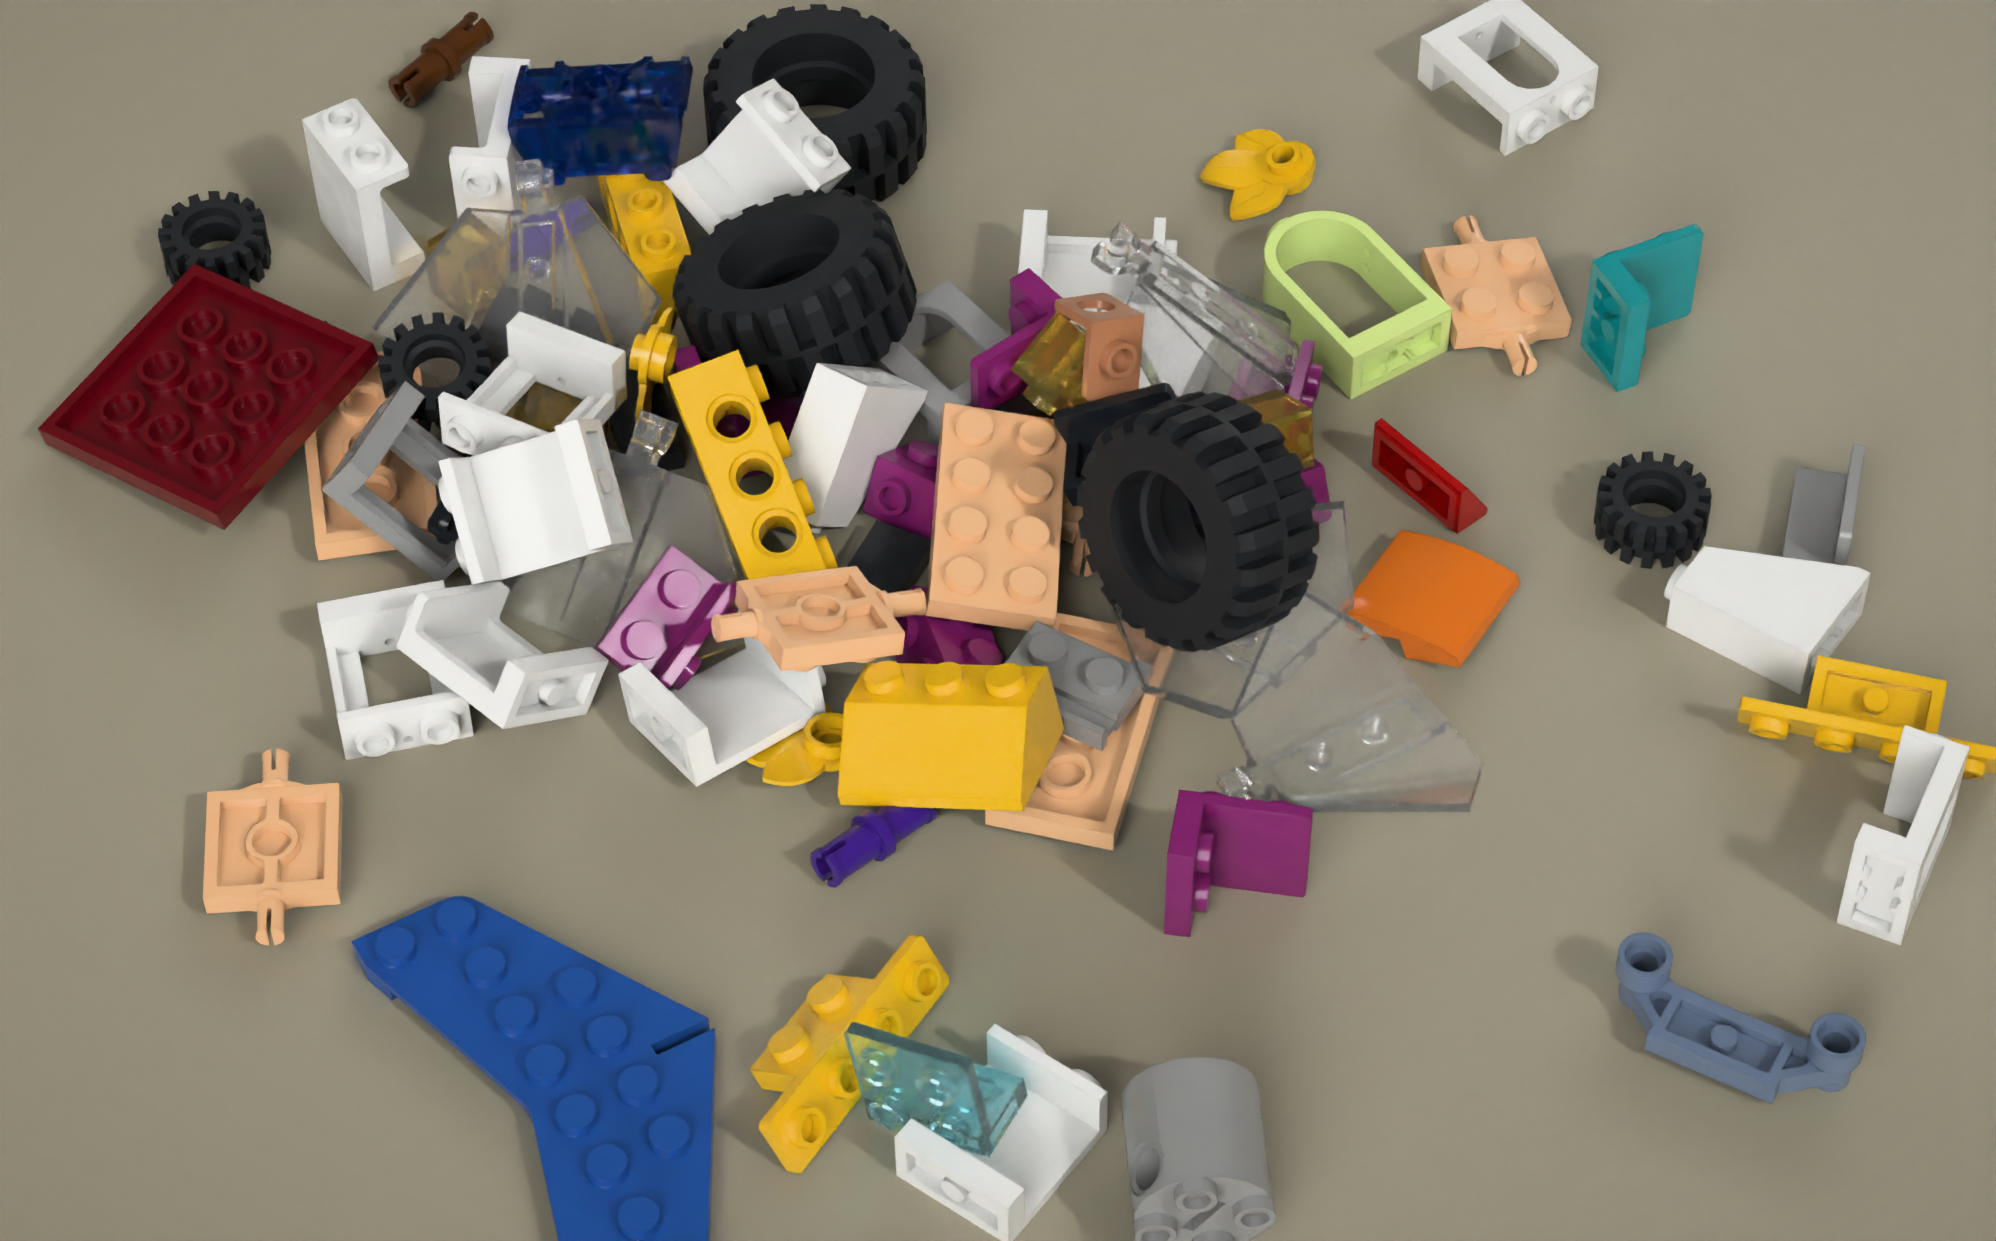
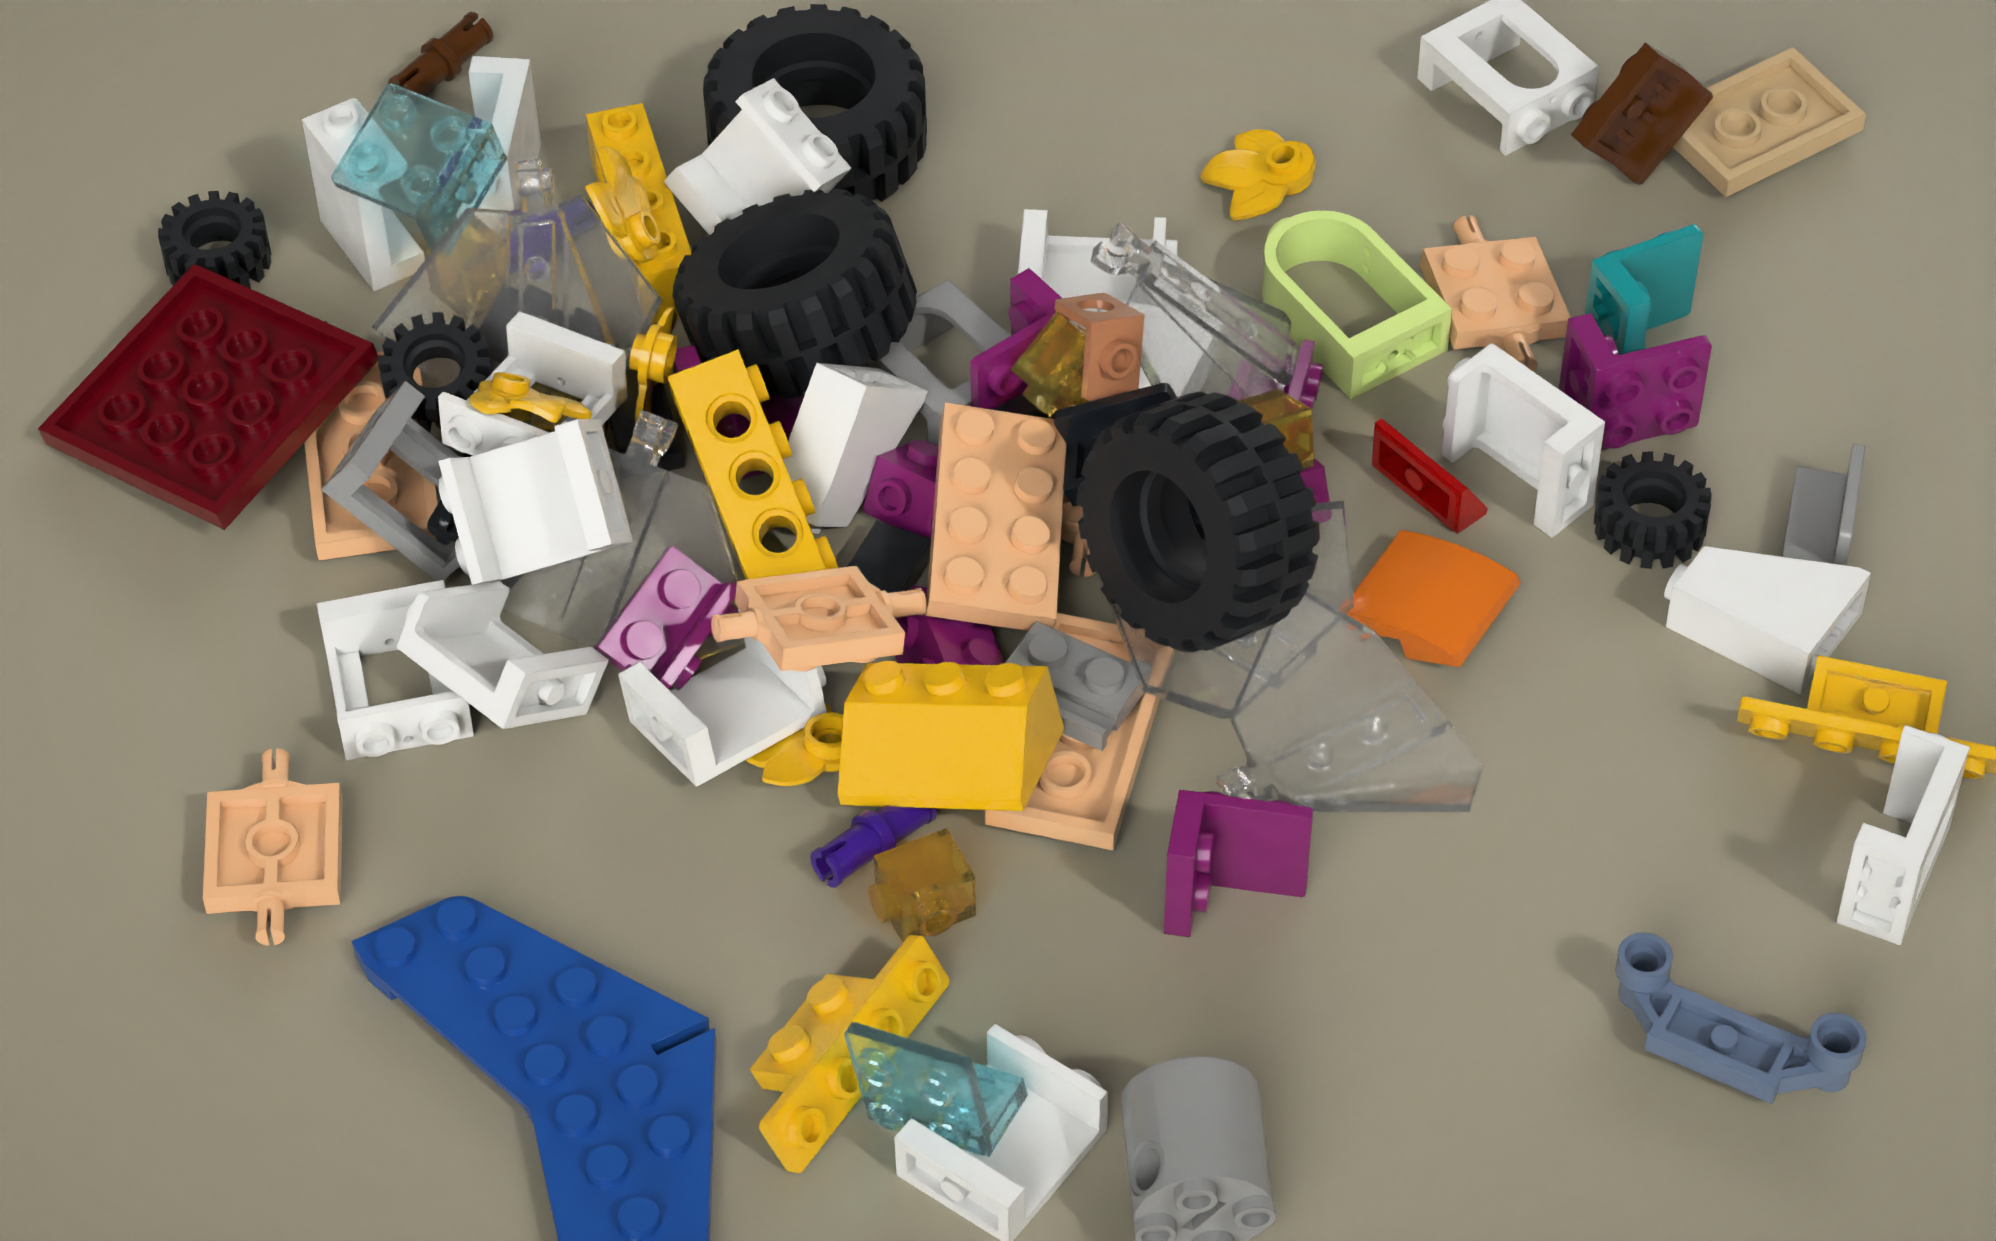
clear blue piece [507,56,693,186] -> none
none -> clear light blue bracket [331,83,508,256]
none -> yellow plate [469,372,592,423]
none -> yellow plate [585,146,661,263]
none -> clear yellow brick [868,828,976,943]
none -> white panel [1442,343,1605,538]
none -> magenta bracket [1559,313,1712,450]
none -> reddish brown bracket [1571,42,1713,185]
none -> tan plate [1673,47,1866,197]

